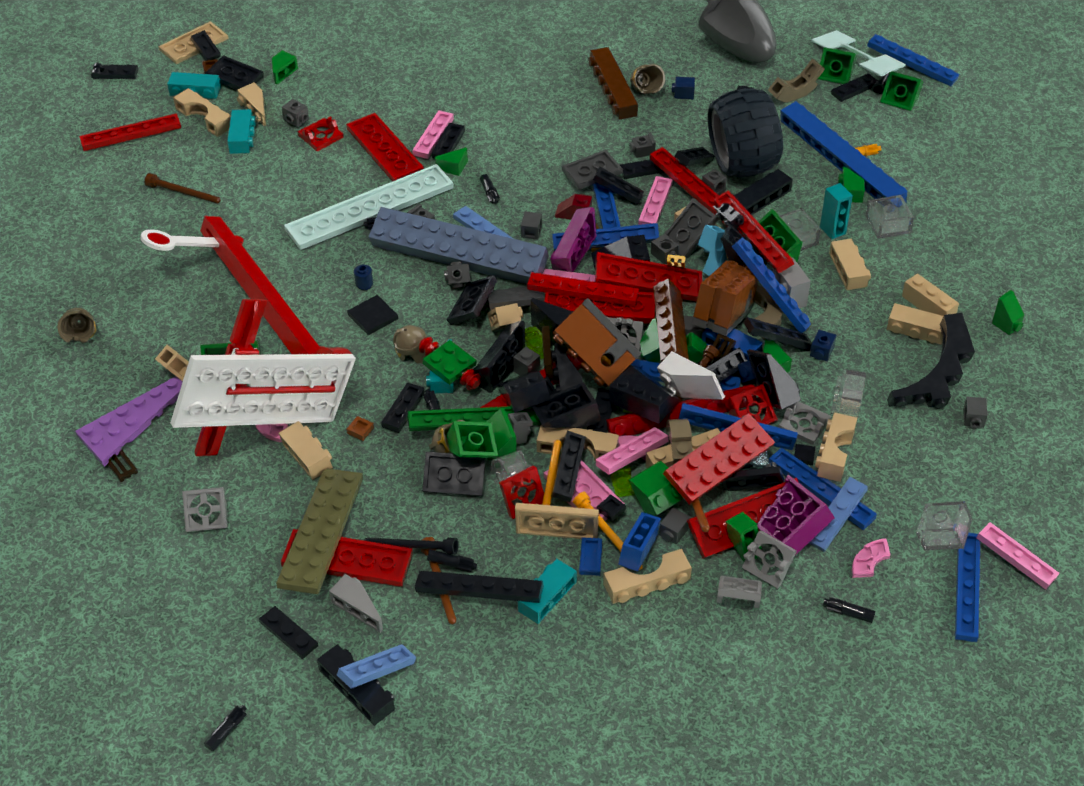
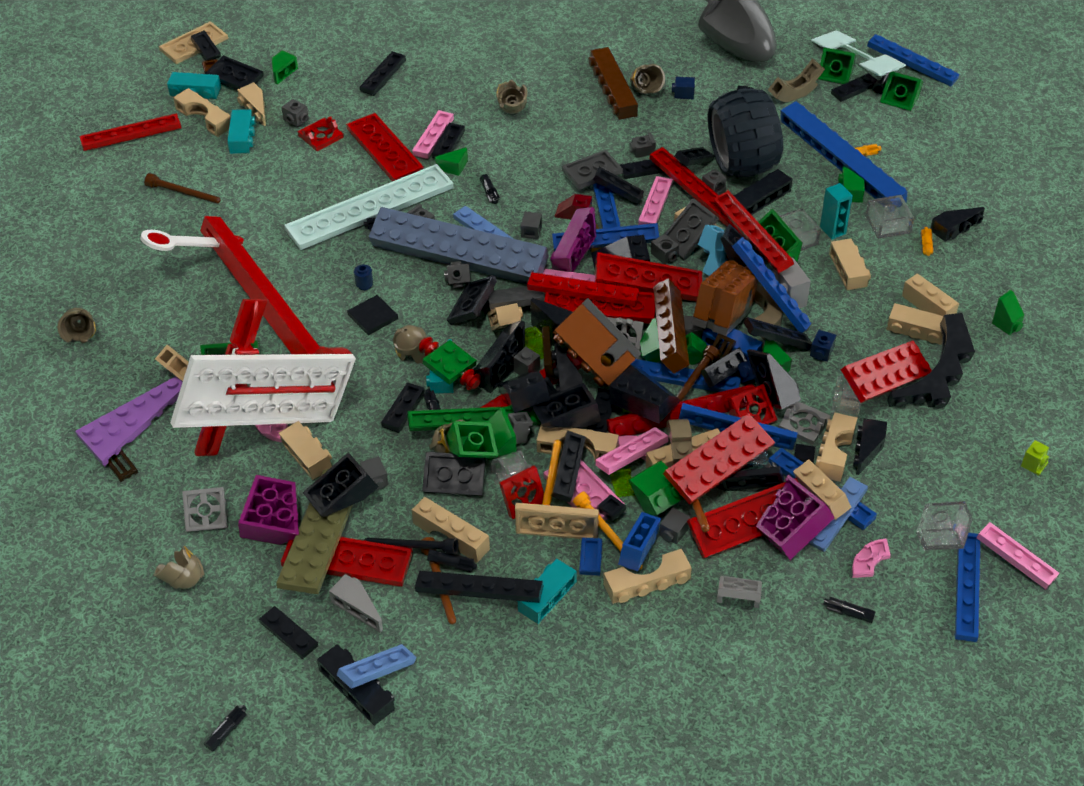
black plate [91,62,138,79] -> none
dark orange plate [346,416,374,441] -> none
white slope [657,351,725,399] -> none
yellow tile [667,255,686,268] -> none
black hinge [713,203,744,232] -> none
green slope [726,512,762,562] -> none
light grey piece [742,531,797,588] -> none
dark grey brick [963,396,987,428] -> none
none -> dark tan helmet [154,546,204,589]
none -> magenta wedge [238,475,299,545]
none -> black slope [302,452,379,517]
none -> black plate [360,51,406,96]
none -> dark grey brick [360,456,388,490]
none -> tan arch [412,497,490,563]
none -> dark tan helmet [496,80,528,114]
none -> tan brick [793,459,851,520]
none -> plate [840,340,932,403]
none -> black slope [853,418,887,475]
none -> light orange axle [921,227,934,256]
none -> black slope [930,207,985,242]
none -> lime brick [1021,440,1049,476]

